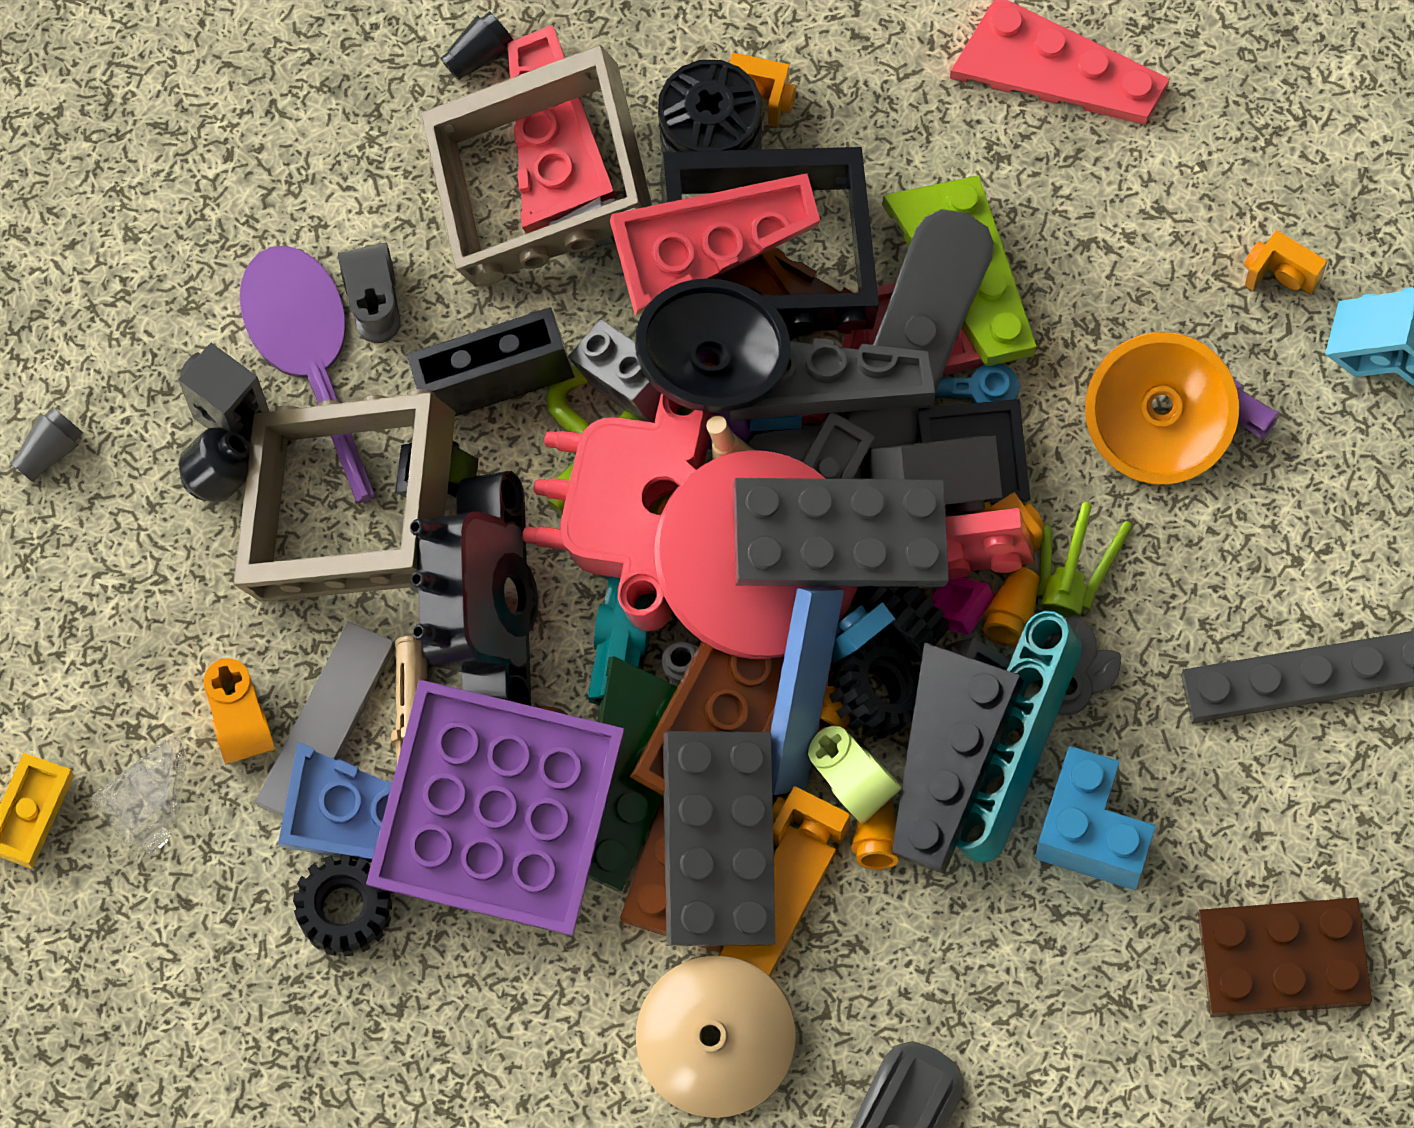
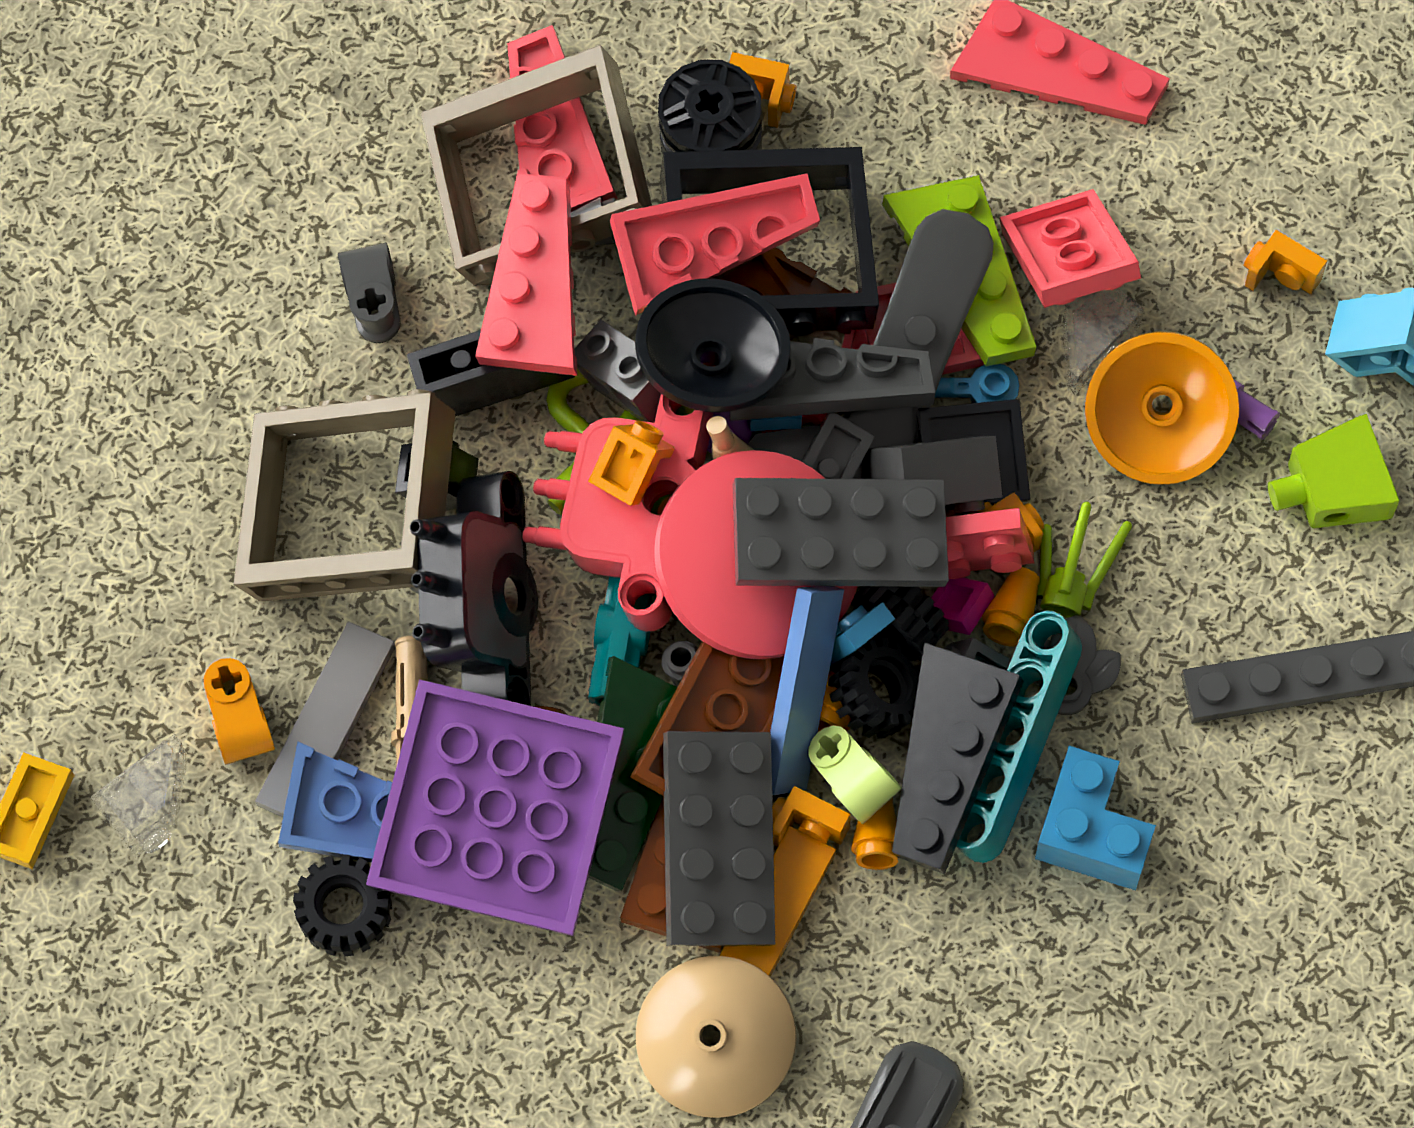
dark grey cone [10,406,83,482] -> none
dark grey brick [178,342,270,441] -> none
black head [178,427,250,503] -> none
medium lavender piece [240,246,375,504] -> none
black cone [440,11,514,81] -> none
reddish brown plate [1198,897,1372,1018] -> none
none -> coral wing [475,173,577,376]
none -> light orange bracket [588,421,675,506]
none -> coral plate [999,189,1141,308]
none -> clear slope [1062,288,1144,396]
none -> lime torso [1268,414,1400,528]

